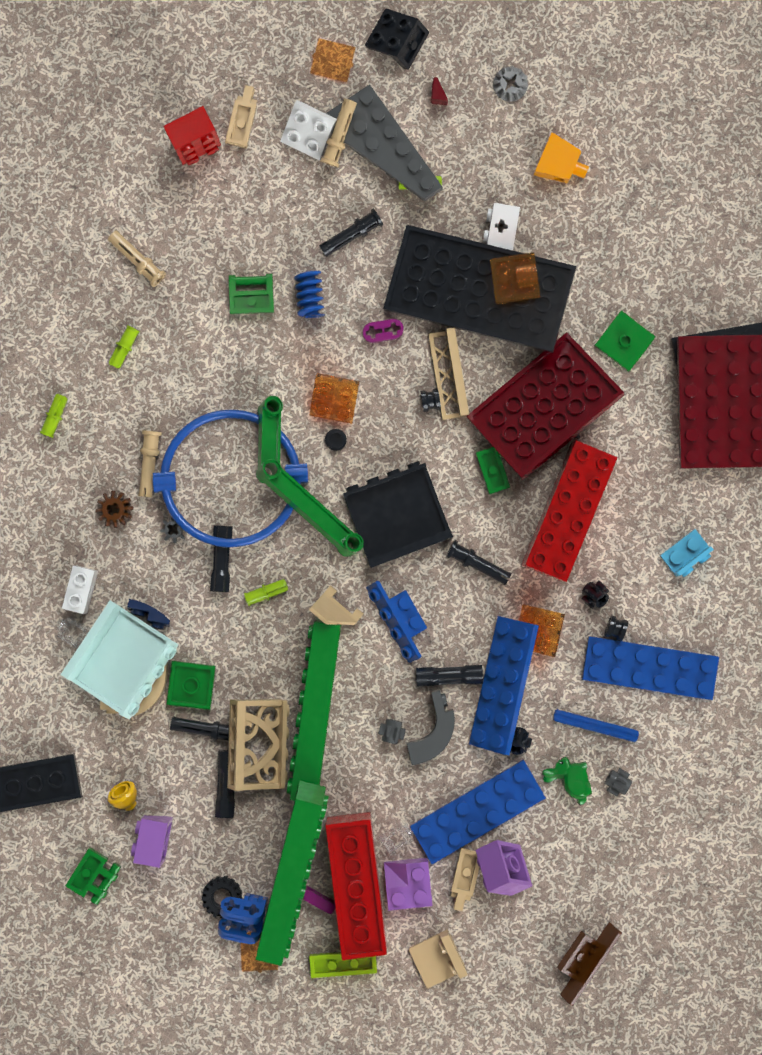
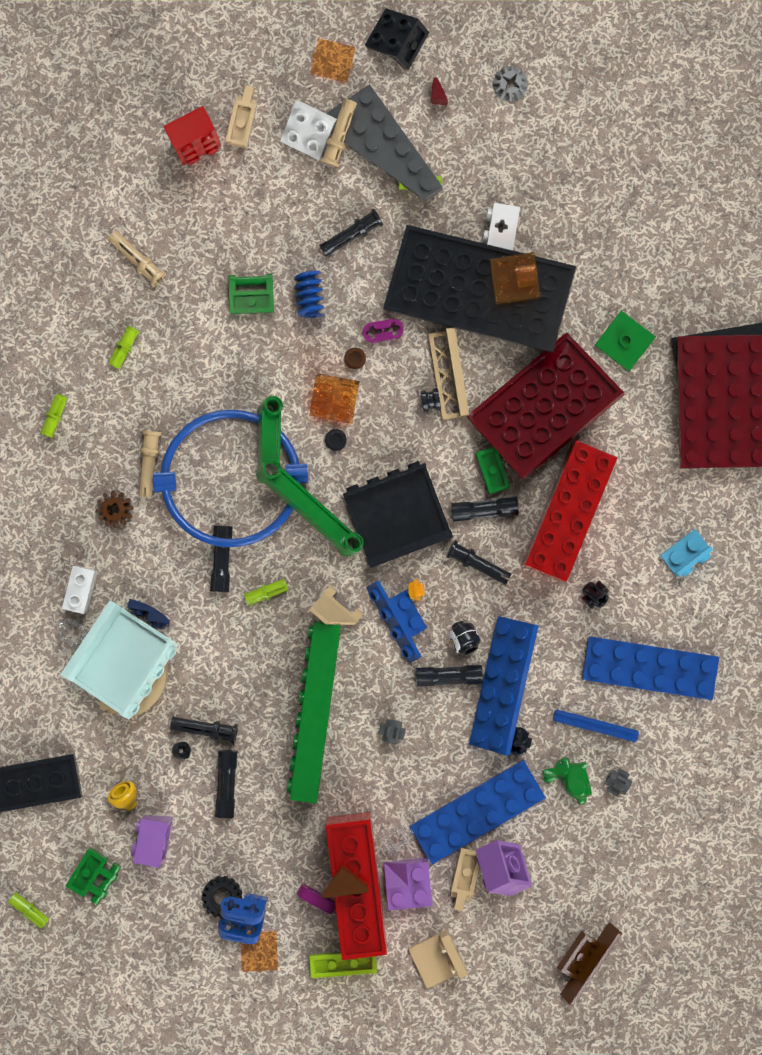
dark grey gear [160,517,185,543] -> none
green plate [166,661,216,710] -> none
tan fence [227,699,290,791] -> none
green brick [255,781,329,966] -> none
dark grey arch [407,689,455,765] -> none
clear orange plate [519,604,565,657] -> none
light orange torso [534,132,589,183] -> none
black wheel [604,615,629,641] -> none
none -> lime axle [7,892,49,928]
none -> black hinge [171,742,191,760]
none -> reddish brown slope [322,864,368,898]
none -> reddish brown plate [344,347,366,370]
none -> light orange plate [408,579,425,601]
none -> black head [448,621,481,655]
none -> black axle [451,497,519,522]

